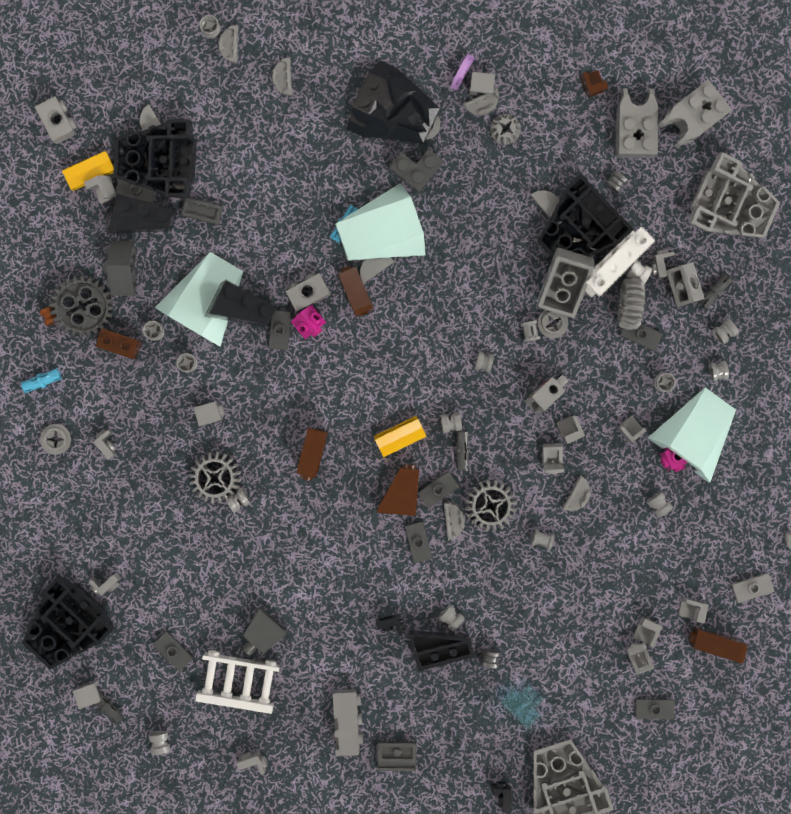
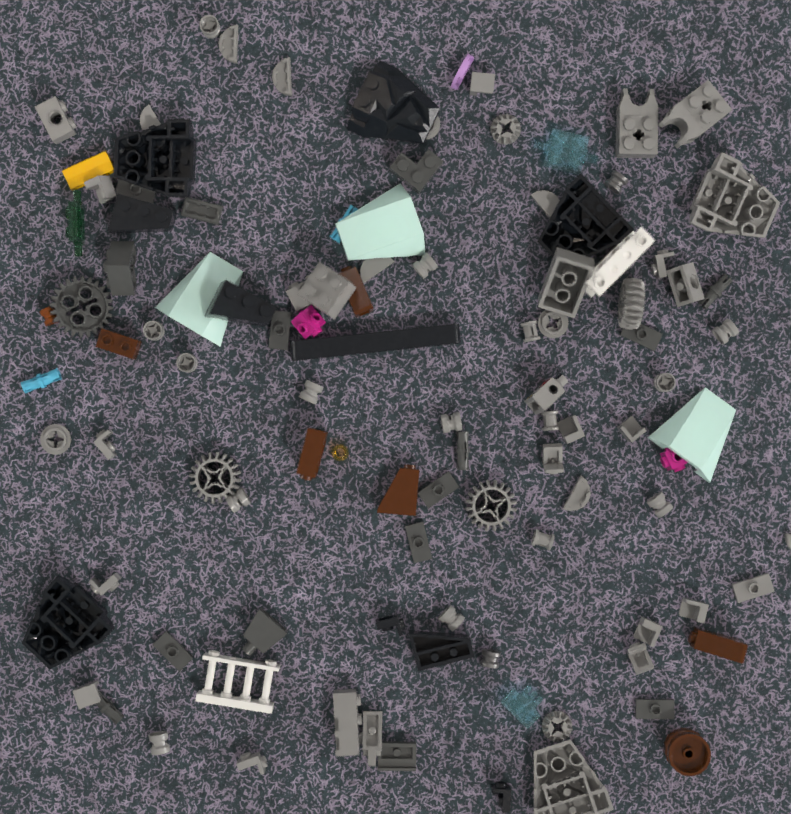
light grey brick [194,401,225,426] -> none
yellow piece [373,416,426,457] -> none
light grey tile [444,502,465,541] -> none
light grey tile [463,88,499,116] -> none
light grey wheel [475,351,494,373] -> none
reddish brown panel [580,70,608,98] -> none
white wheel [626,260,652,284] -> none
light grey wheel [709,361,729,382] -> none
none -> clear green plate [65,190,85,257]
none -> black beam [290,324,461,361]
none -> light grey brick [297,262,356,320]
none -> light grey wheel [299,379,324,405]
none -> clear yellow axle [332,444,349,461]
none -> light grey hinge [362,711,382,766]
none -> light grey wheel [412,252,438,279]
none -> clear light blue plate [533,128,598,175]
none -> light grey bush [541,410,559,431]
none -> light grey gear [542,711,572,742]
none -> reddish brown wheel [663,728,711,776]

